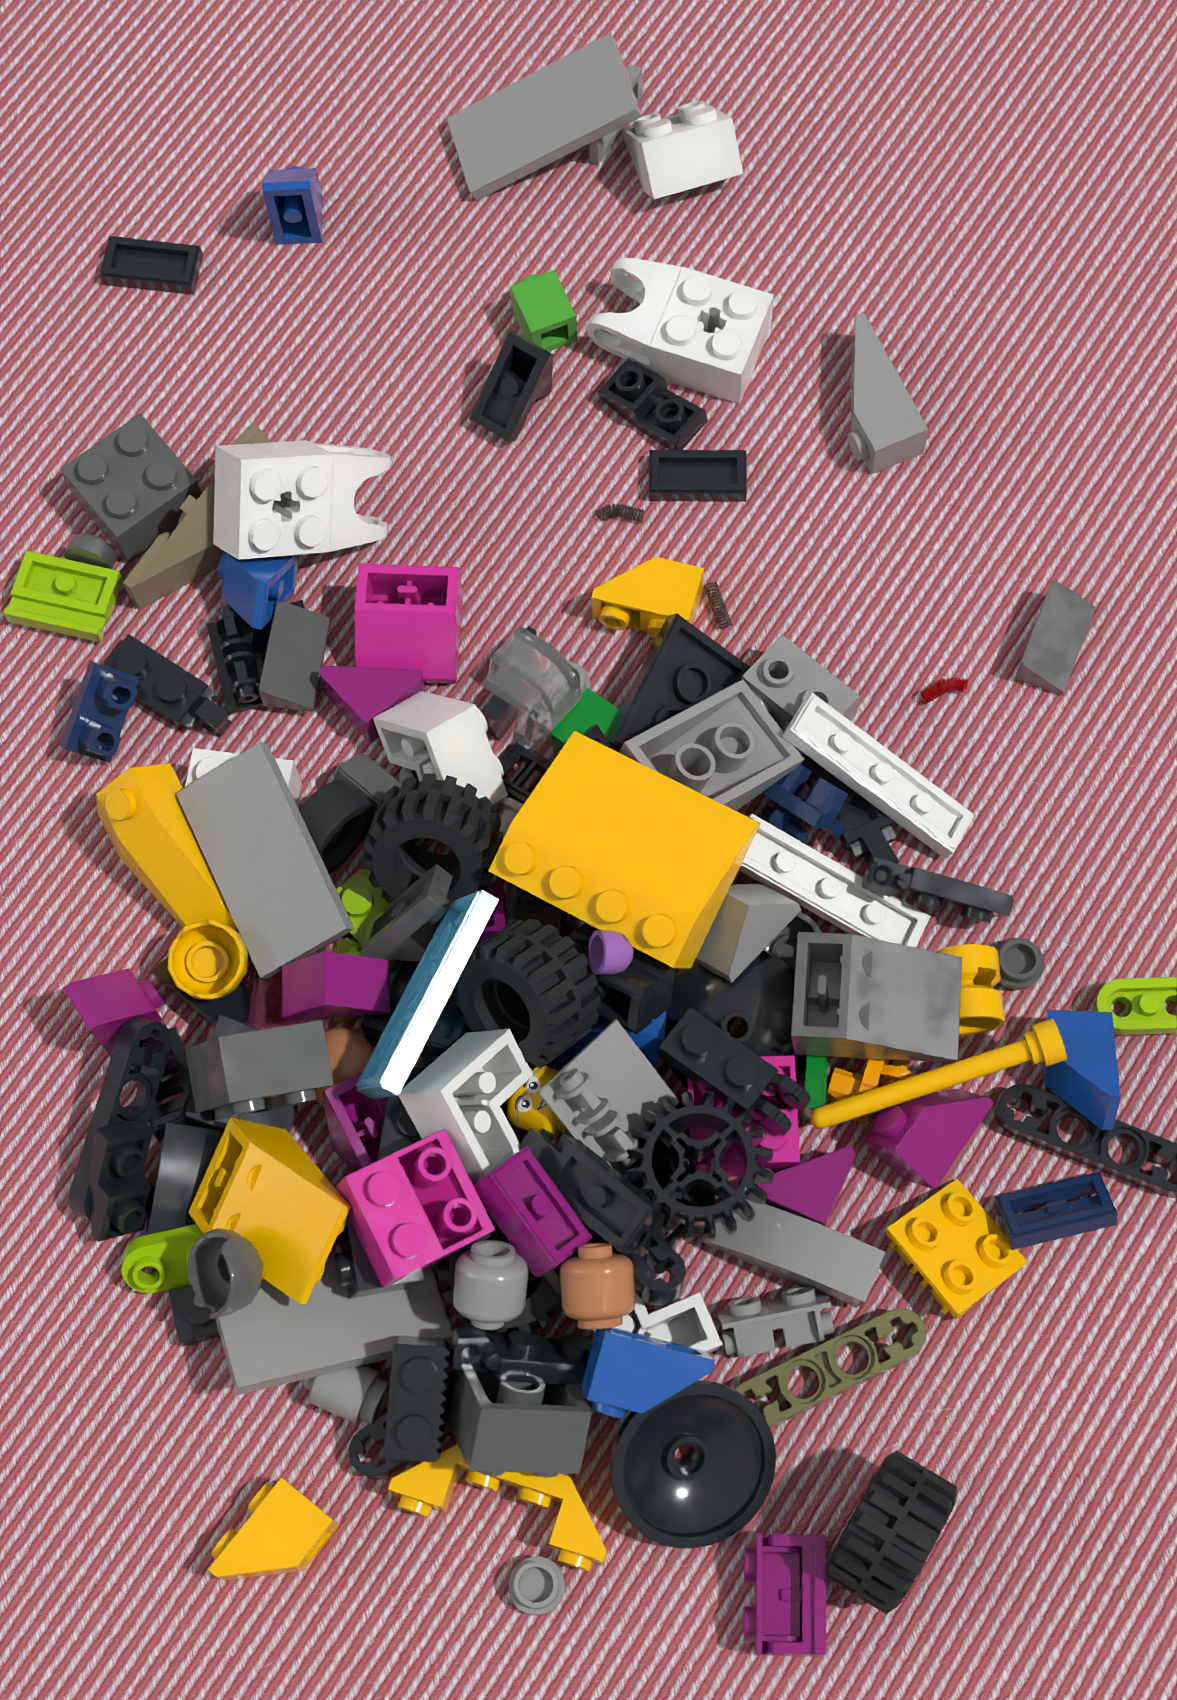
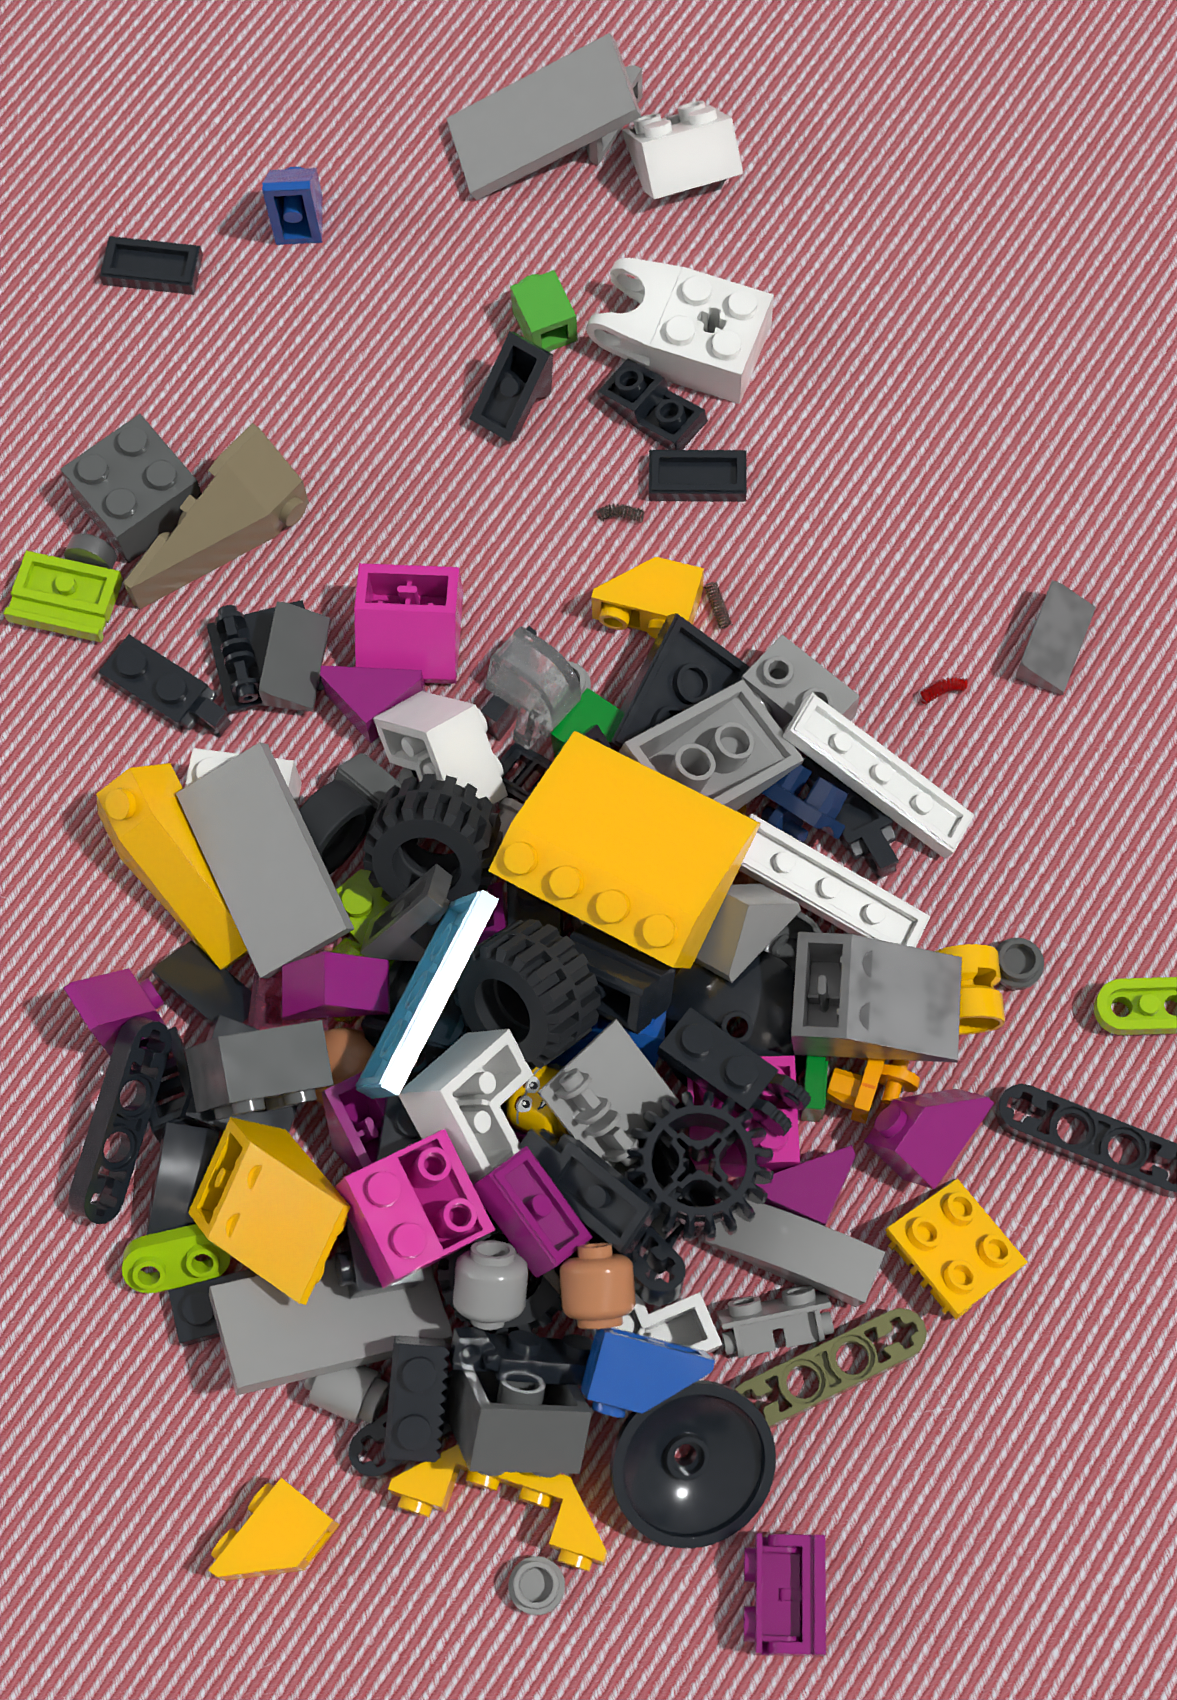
dark blue hips [60,660,140,763] -> none
black slope [89,1119,154,1242] -> none
yellow hair [168,919,248,1000] -> none
dark grey hair [188,1228,263,1319] -> none
white brick [213,440,391,560] -> none
blue slope [218,551,299,630] -> none
medium lavender hinge [588,930,633,975] -> none
yellow piece [810,1018,1067,1129] -> none
black tyre [826,1450,957,1614] -> none
light grey slope [847,313,928,475] -> none
black hinge [862,857,1014,924] -> none
dark blue tile [995,1172,1118,1250] -> none
blue slope [1042,1010,1121,1130] -> none

